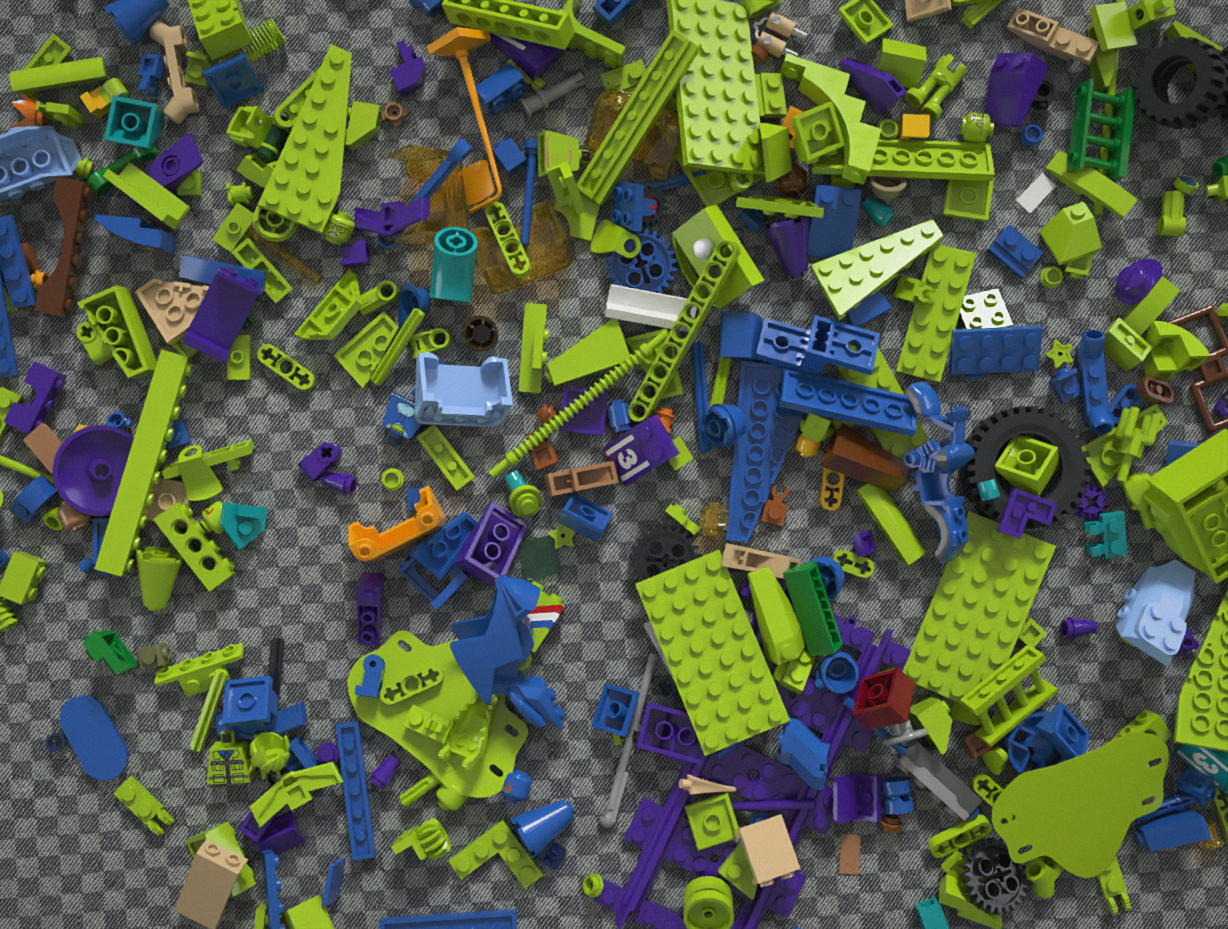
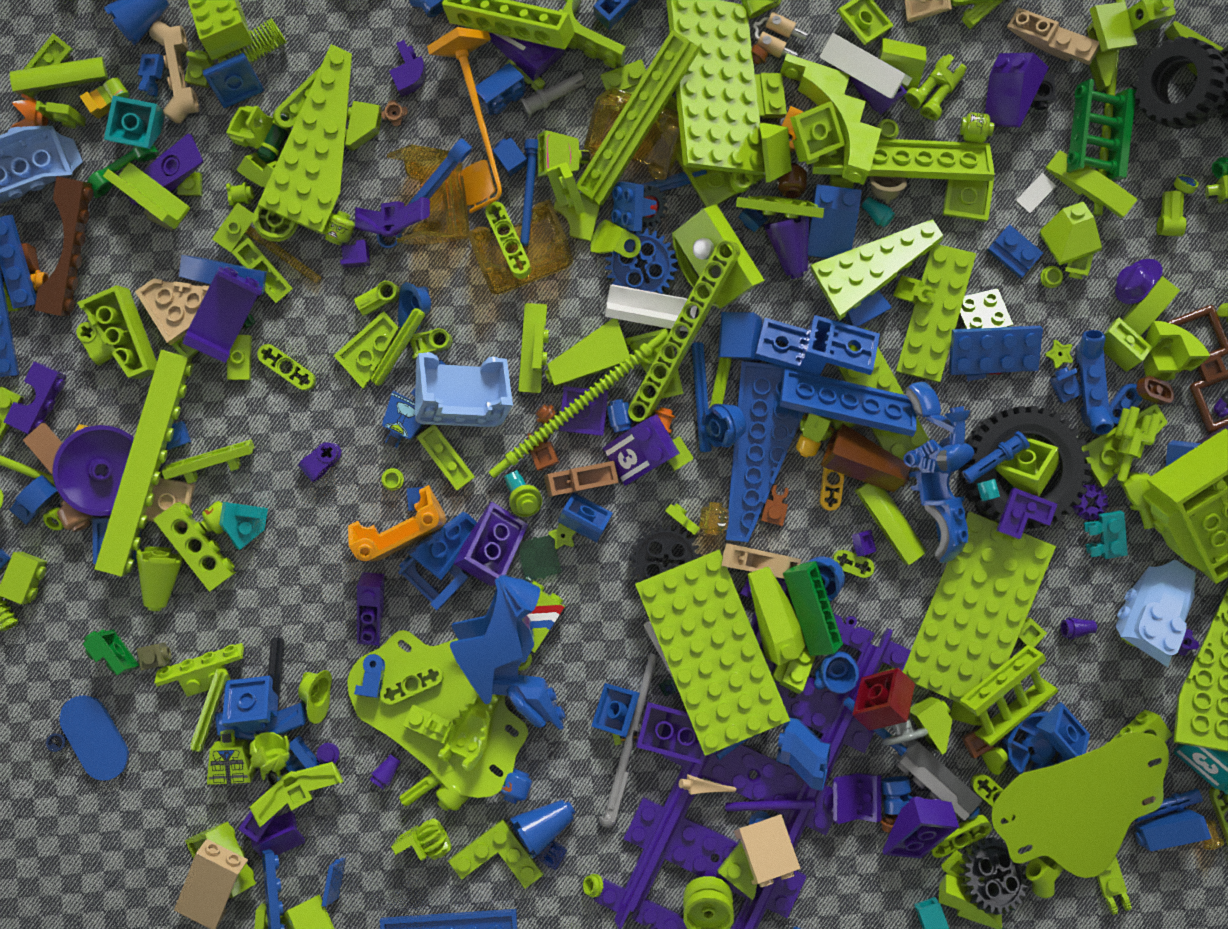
lime plate [75,157,94,179] -> none
blue hand [78,558,112,578] -> none
blue slope [94,214,176,256] -> none
blue plate [105,411,132,430] -> none
lime hinge [113,776,174,836] -> none
lime piece [178,445,223,501] -> none
lime wing [294,268,362,340] -> none
dark purple cone [321,471,357,495] -> none
blue plate [336,720,377,860] -> none
teal brick [429,227,478,303] -> none
dark brown helmet [462,315,498,352] -> none
lime tile [684,792,739,851] -> none
medium nougat sticker [839,834,861,875] -> none
yellow panel [898,114,930,140] -> none
blue plate [1020,124,1043,147] -> none
blue bracket [1176,768,1216,807] -> none
none -> lime piece [298,670,332,724]
none -> white panel [820,33,912,99]
none -> dark purple slope [882,797,959,859]
none -> blue pin [962,431,1030,483]

